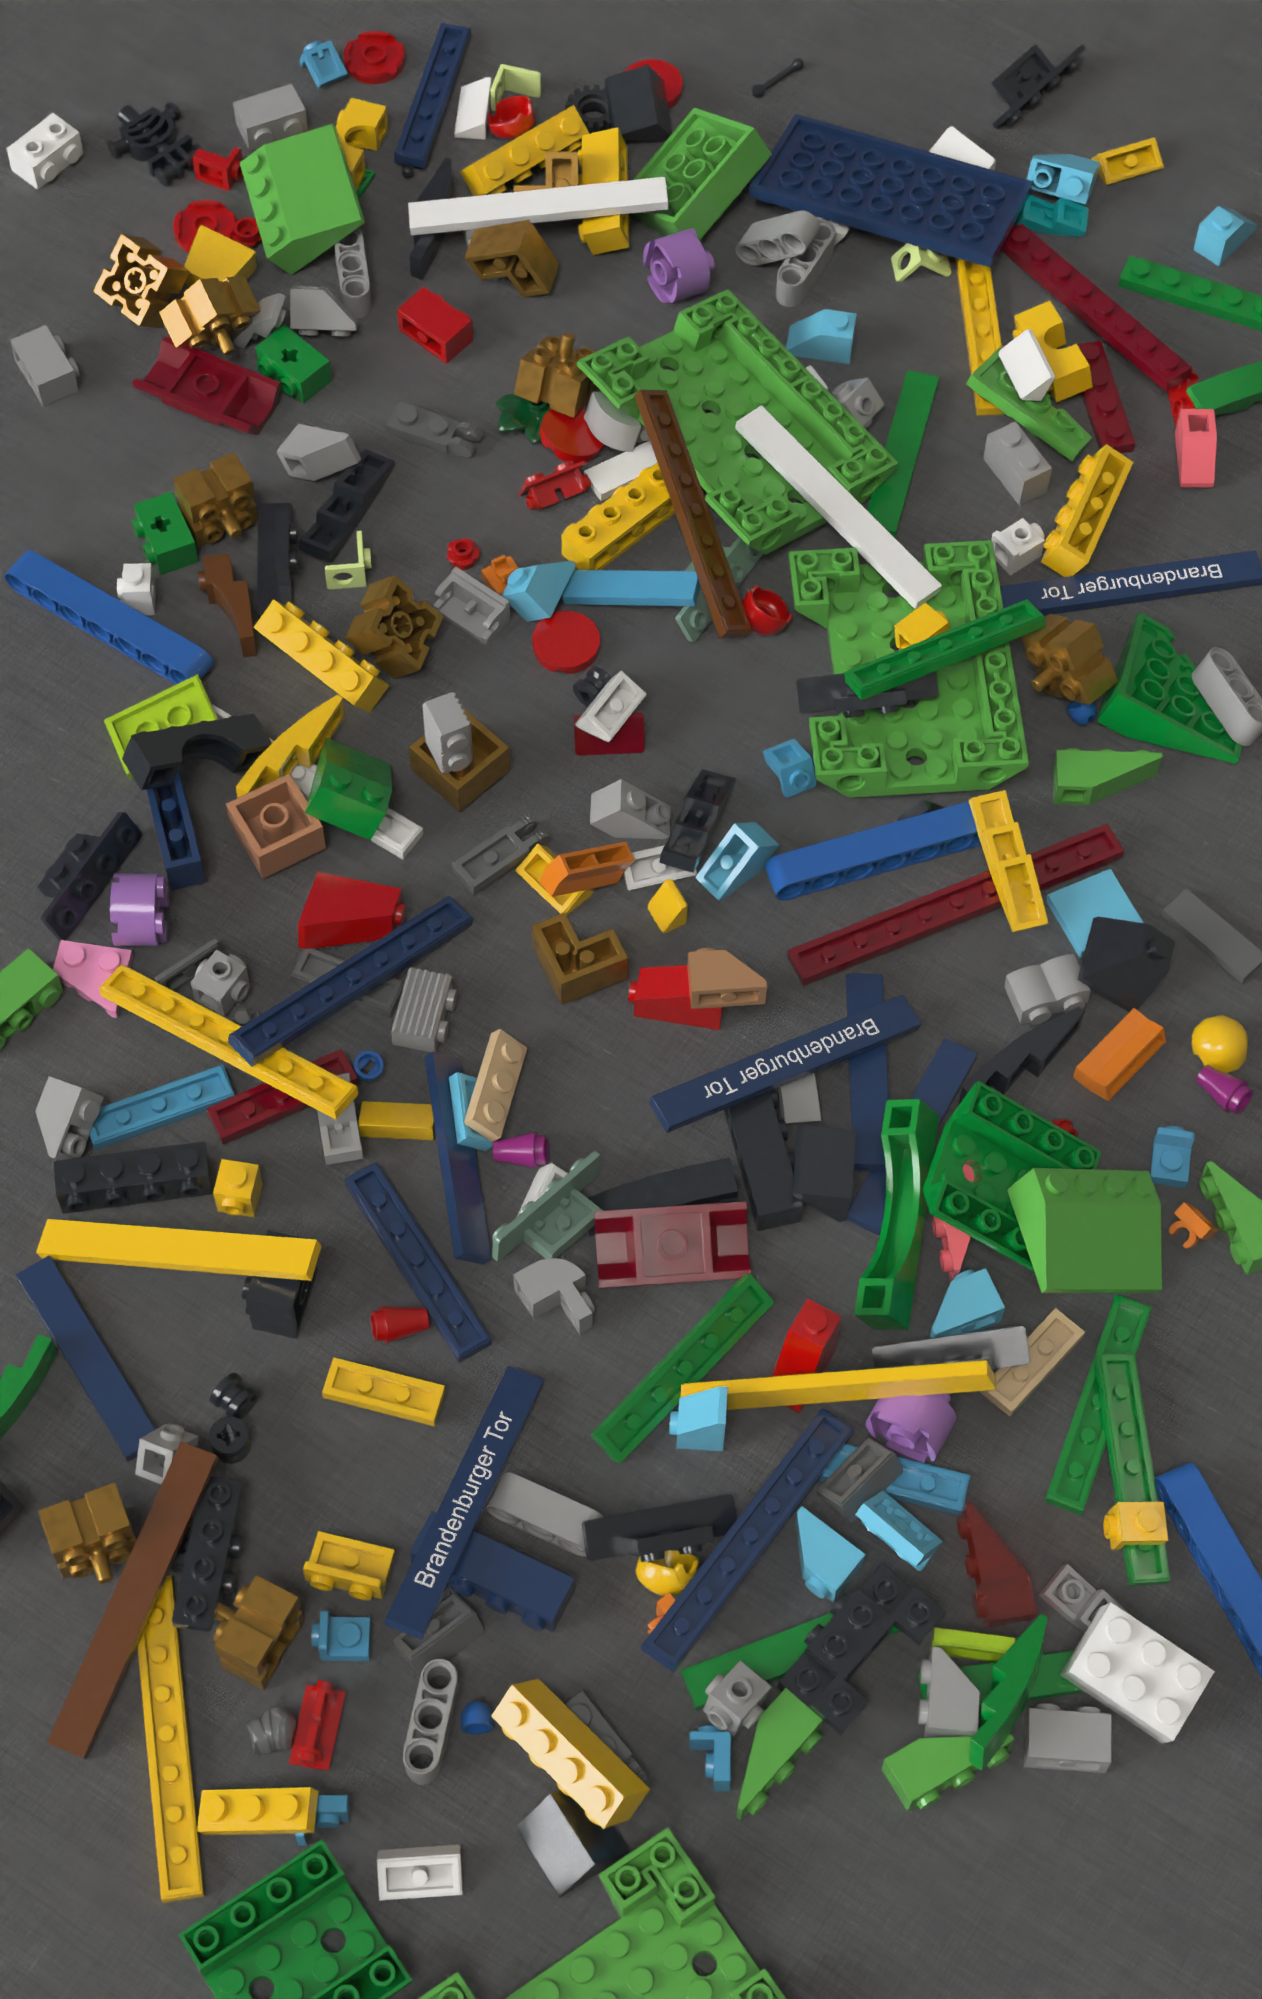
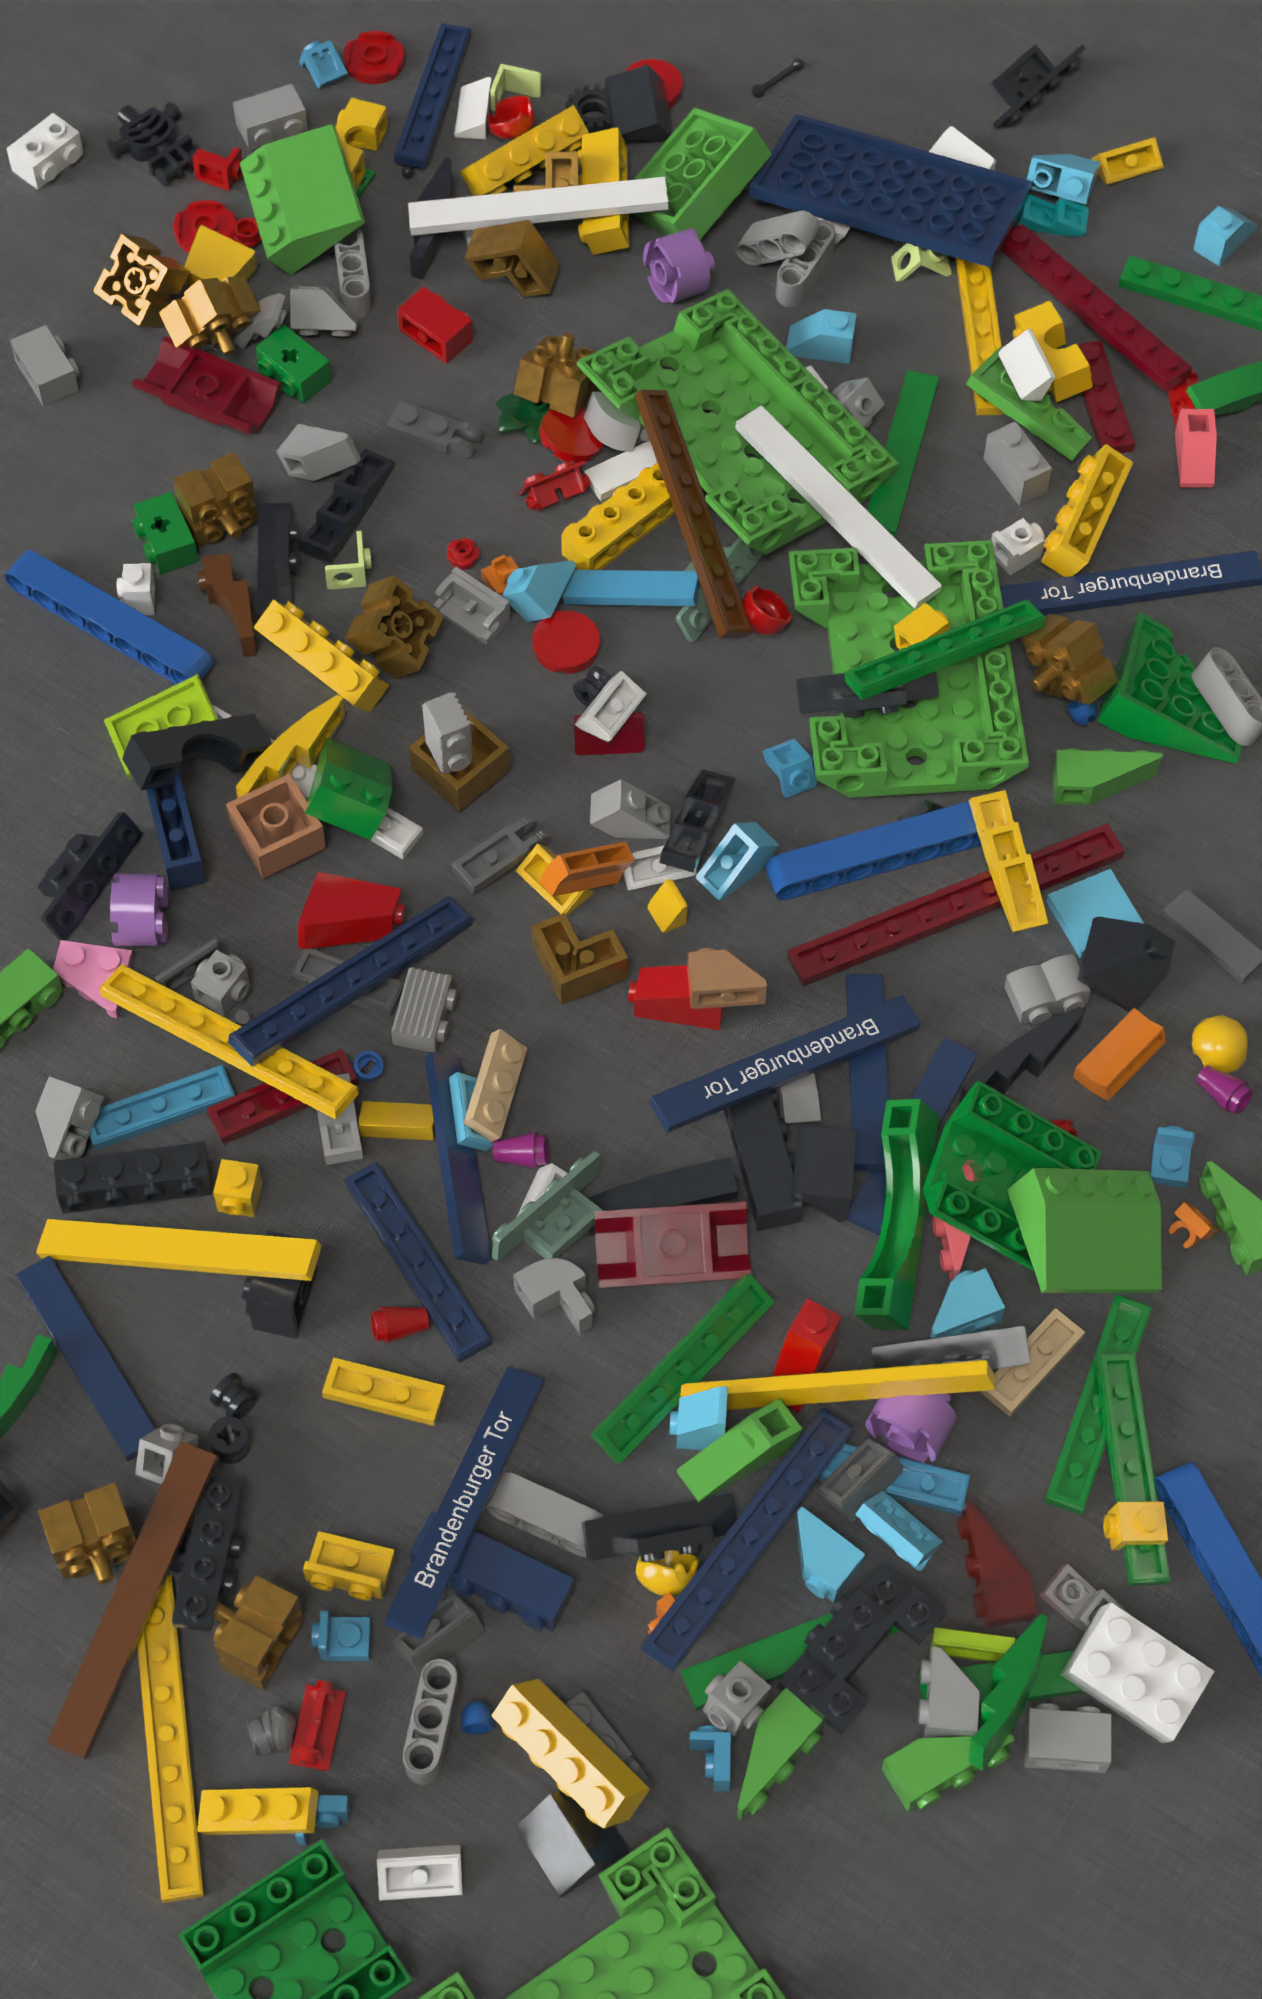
none -> bright green slope [676,1398,802,1502]

